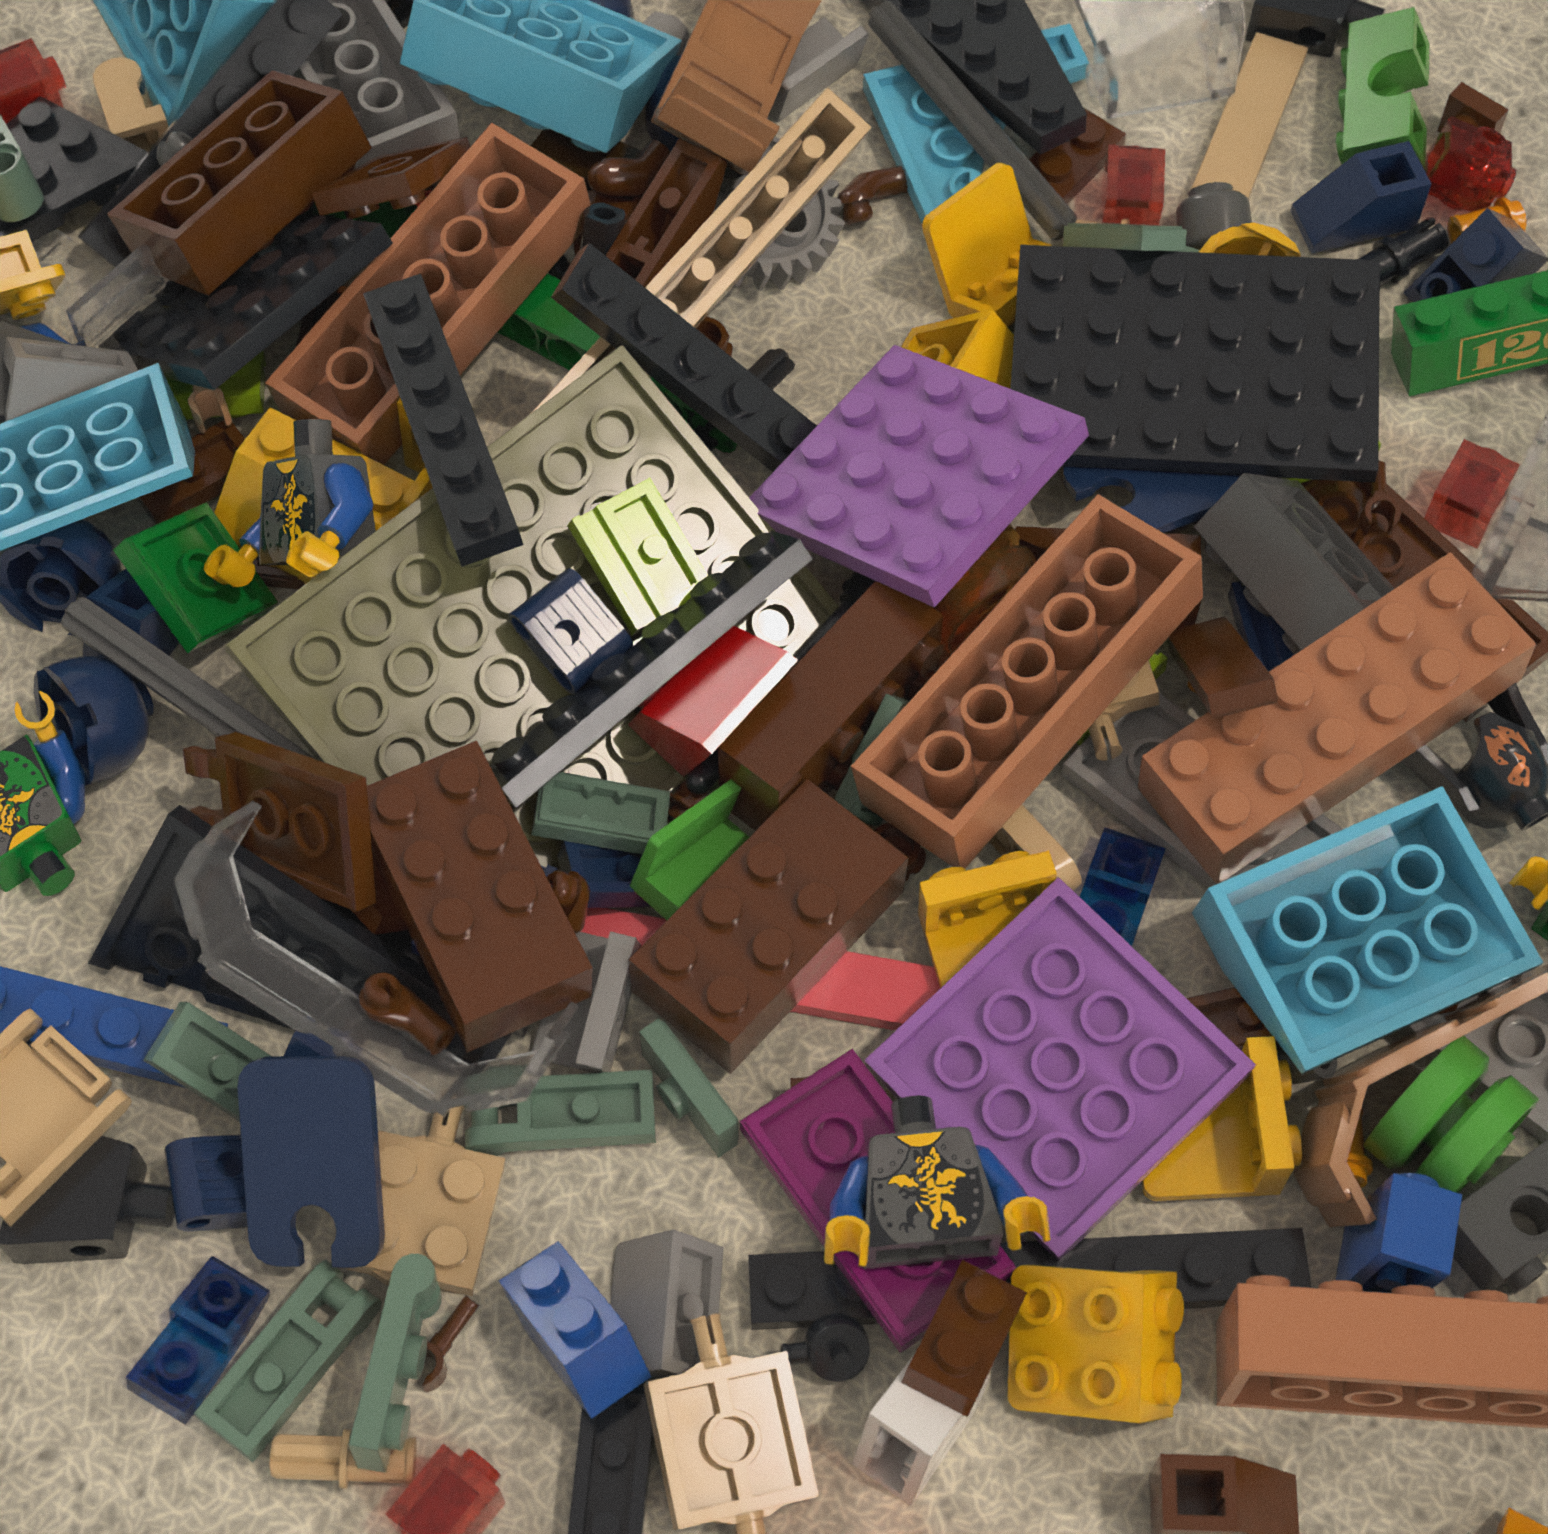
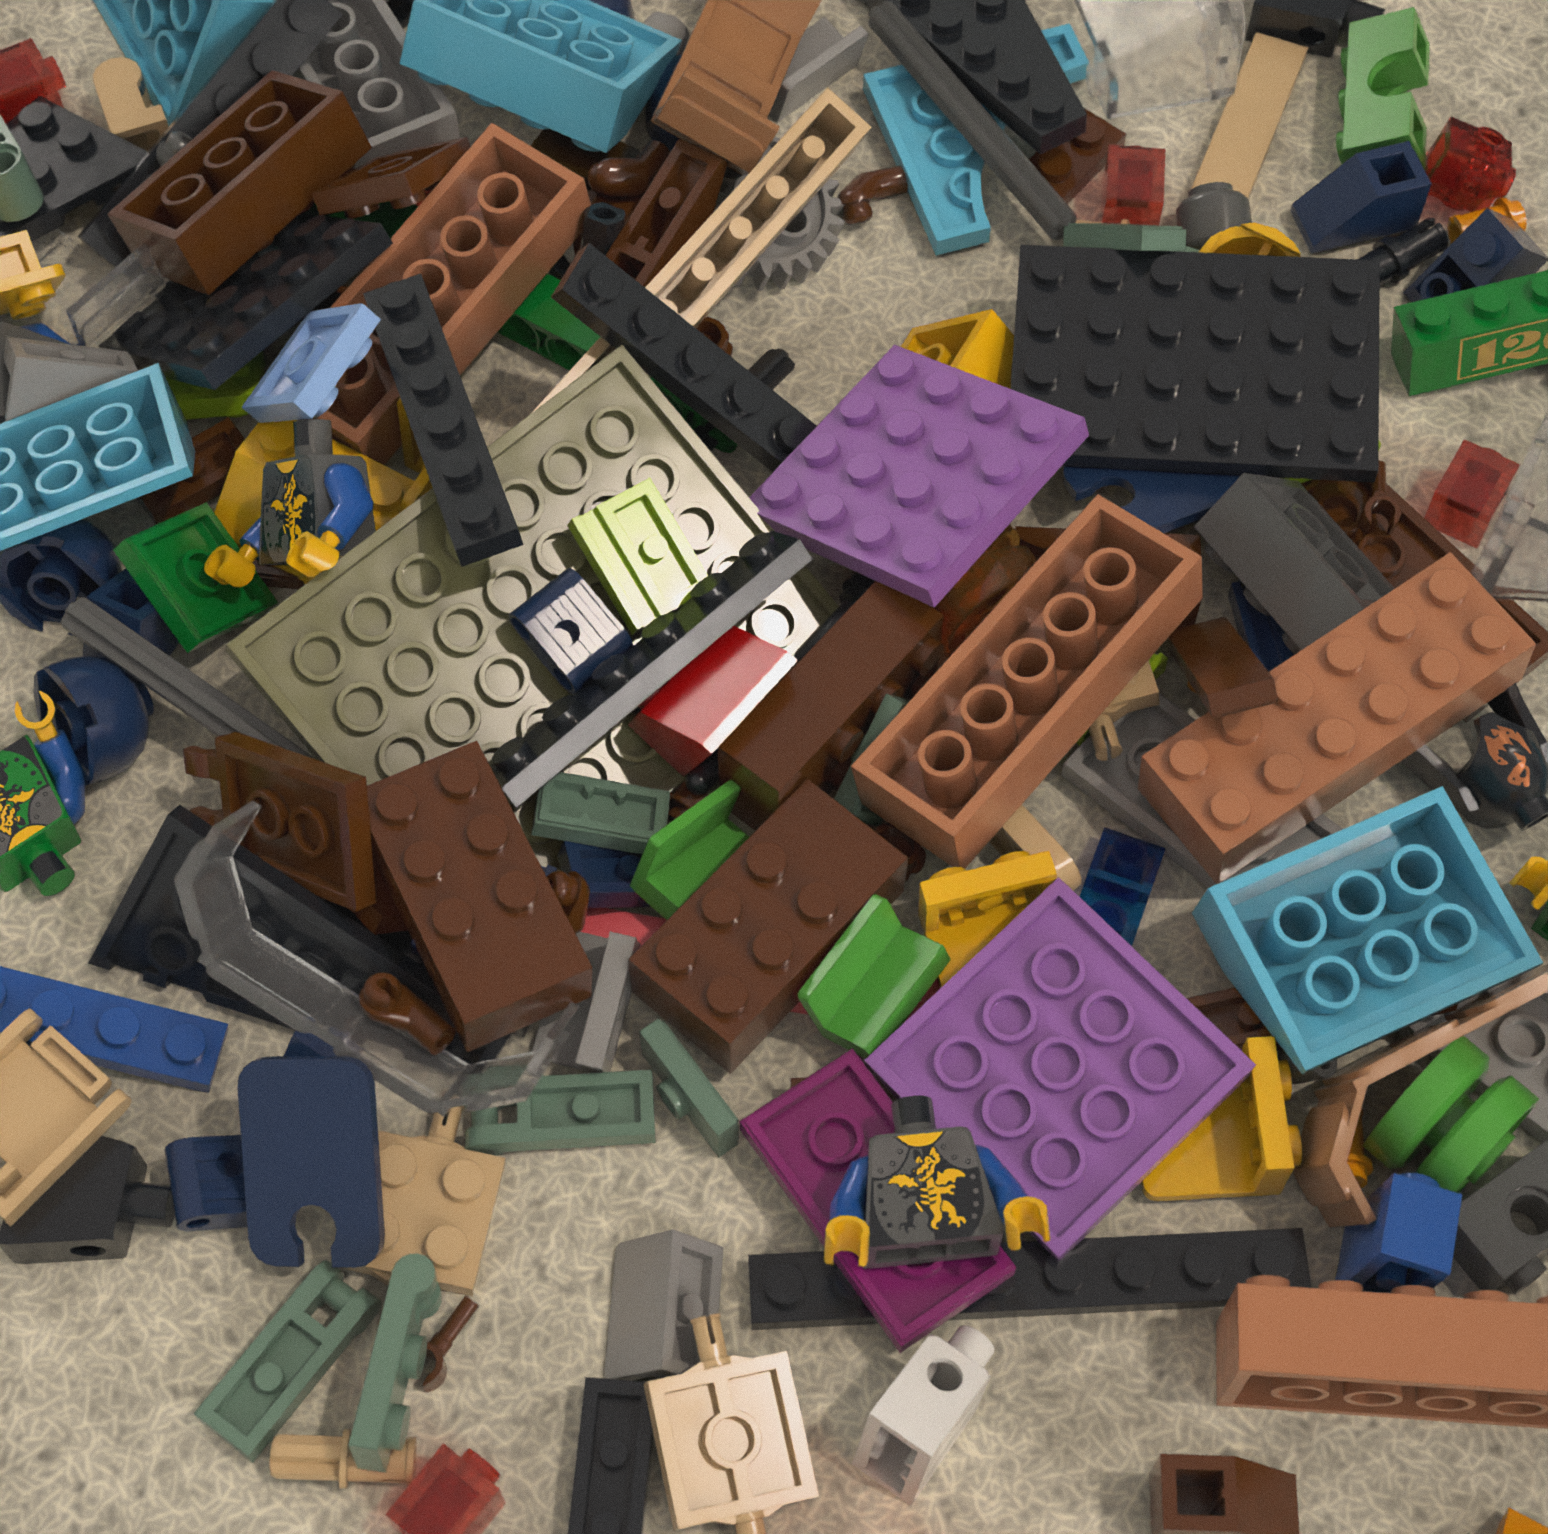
clear blue slope [126,1256,270,1425] -> none
sand green plate [143,1002,271,1122] -> none
light nougat hand [188,385,232,434] -> none
blue brick [499,1241,651,1419] -> none
black piece [780,1313,870,1382] -> none
reddish brown plate [901,1259,1027,1417] -> none
yellow bracket [922,162,1053,327] -> none
yellow bracket [1007,1265,1184,1423] -> none
reddish brown plate [1437,82,1509,159] -> none
none -> light blue plate [241,303,381,423]
none -> bright green panel [798,894,951,1059]

